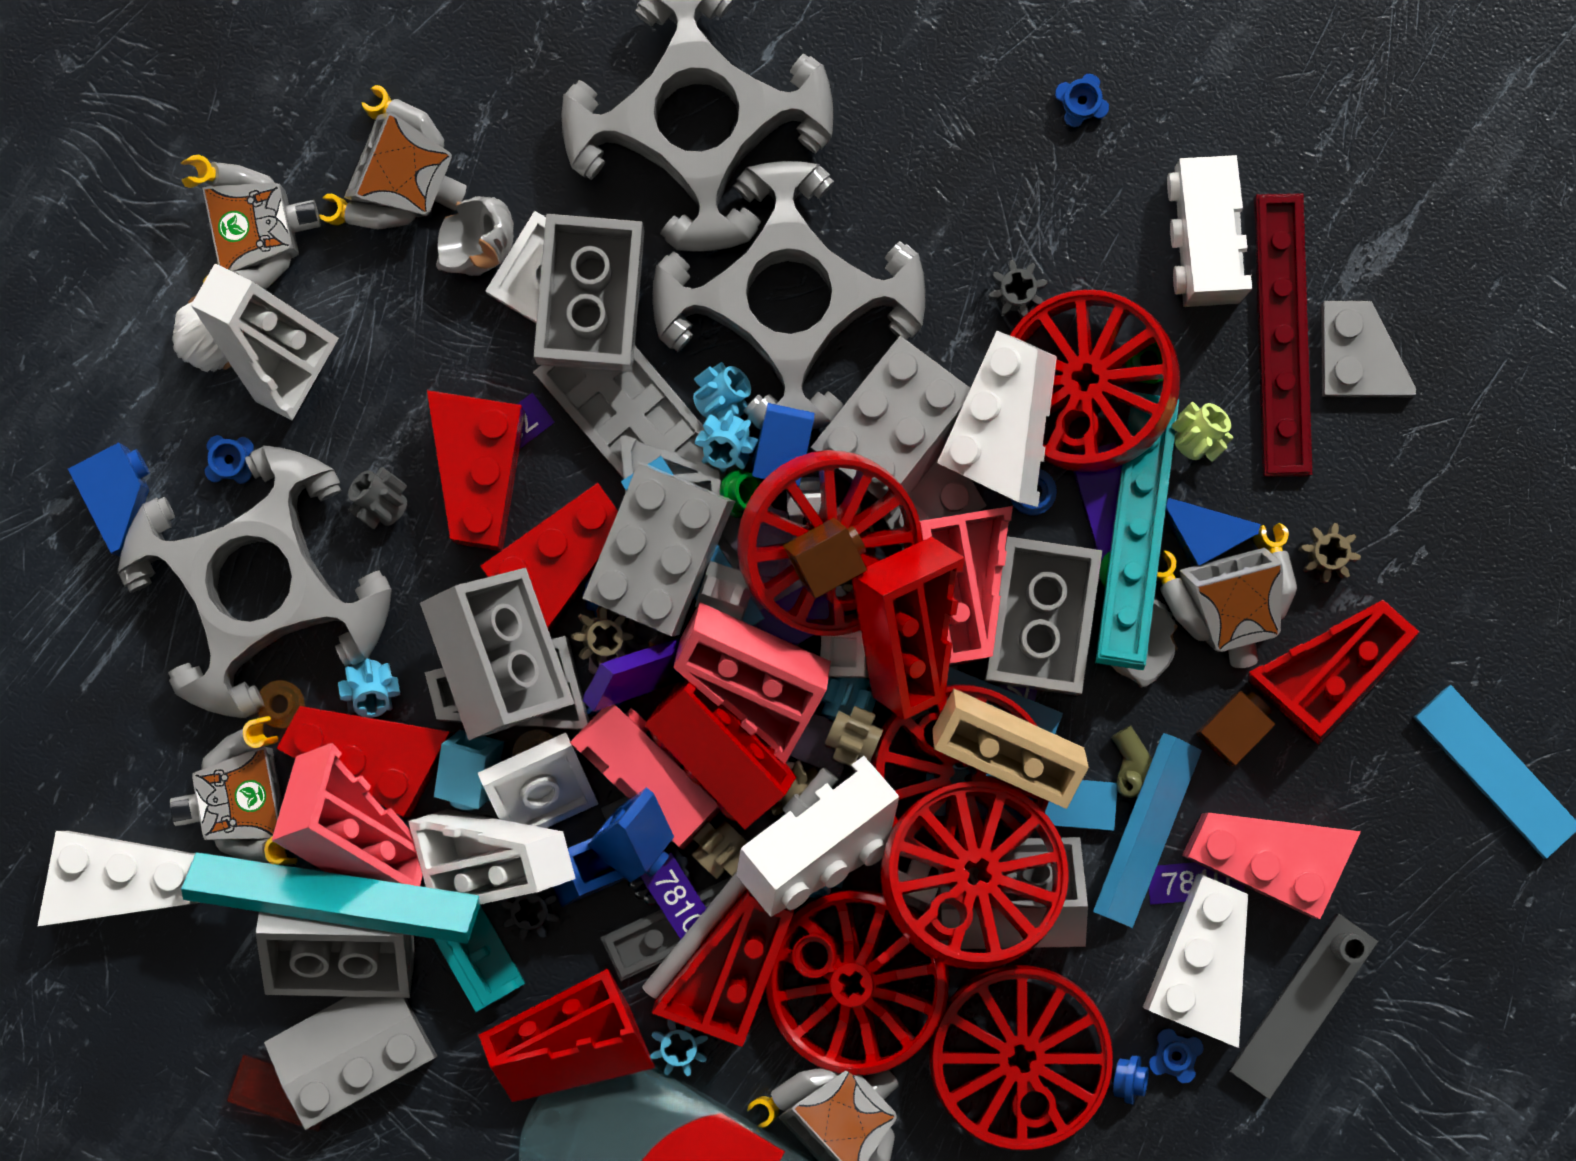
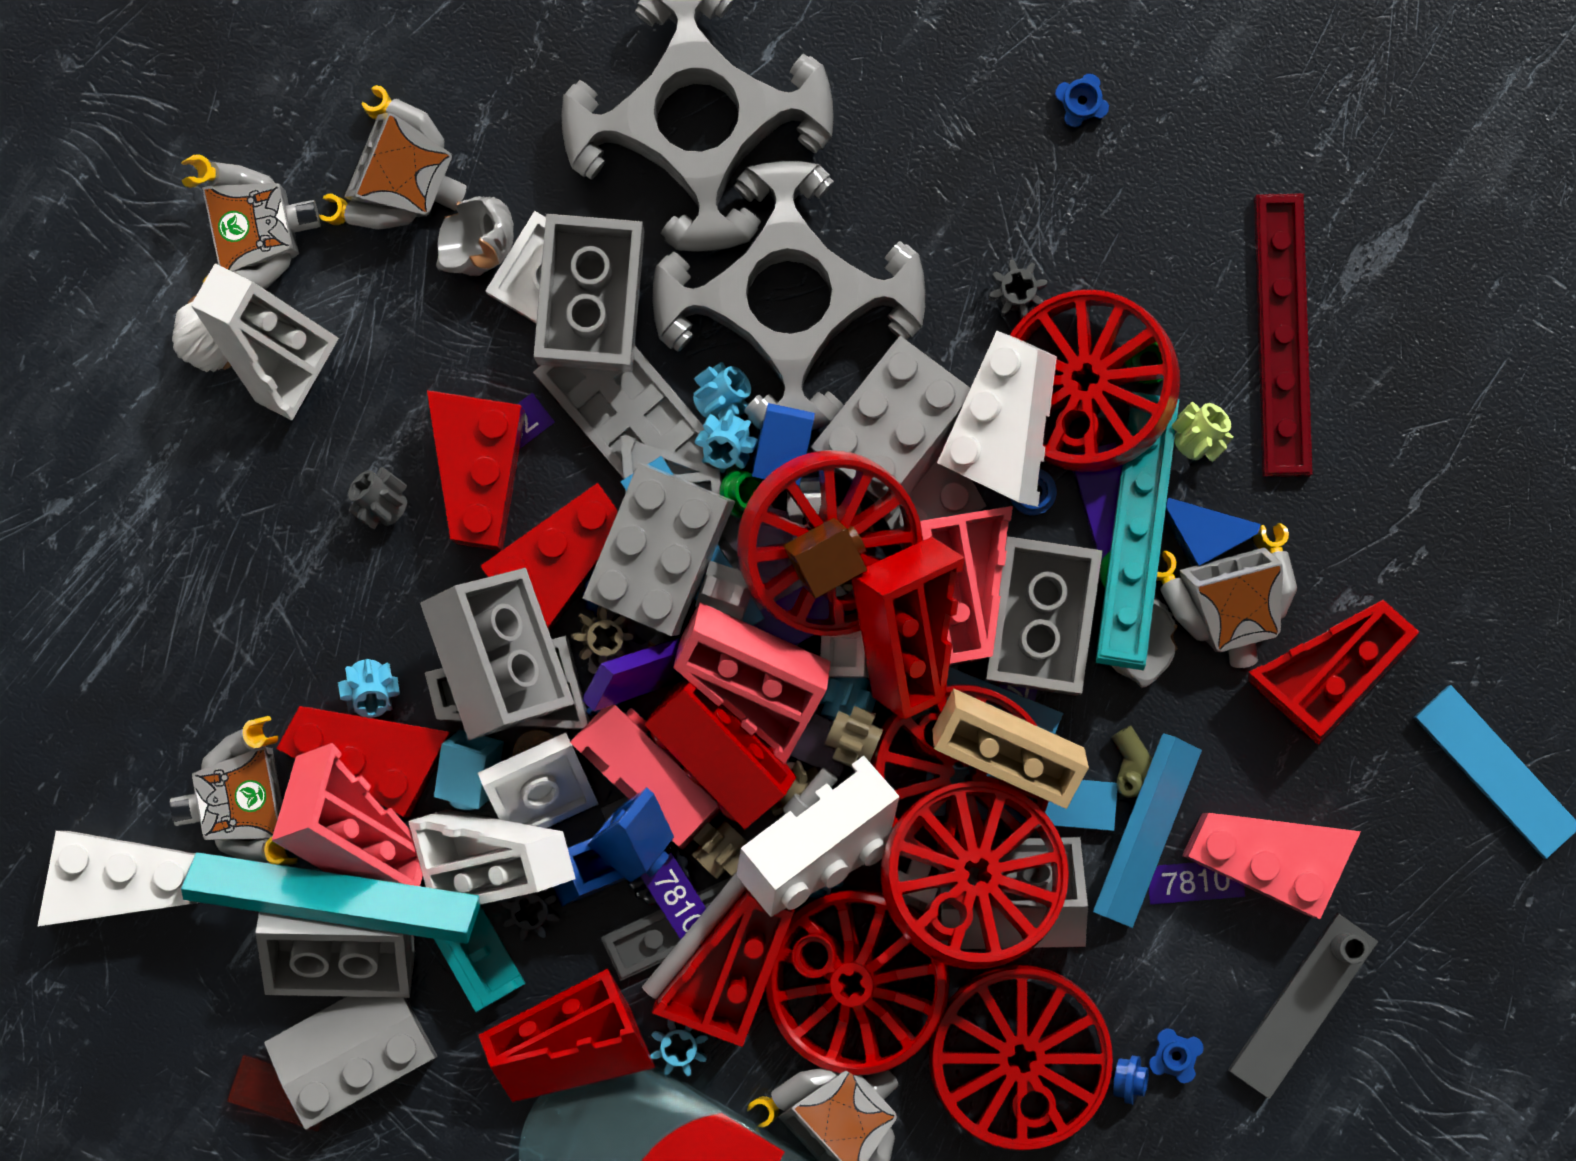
blue slope [68,443,150,557] -> none
light grey piece [118,445,392,719] -> none
blue plate [205,435,254,484] -> none
clear orange plate [258,680,305,728] -> none
white wedge [1143,875,1248,1048] -> none
white wedge [1167,155,1252,307] -> none
reddish brown brick [1195,691,1275,767] -> none
dark tan gear [1298,523,1361,583] -> none
light grey wing [1321,301,1416,398] -> none

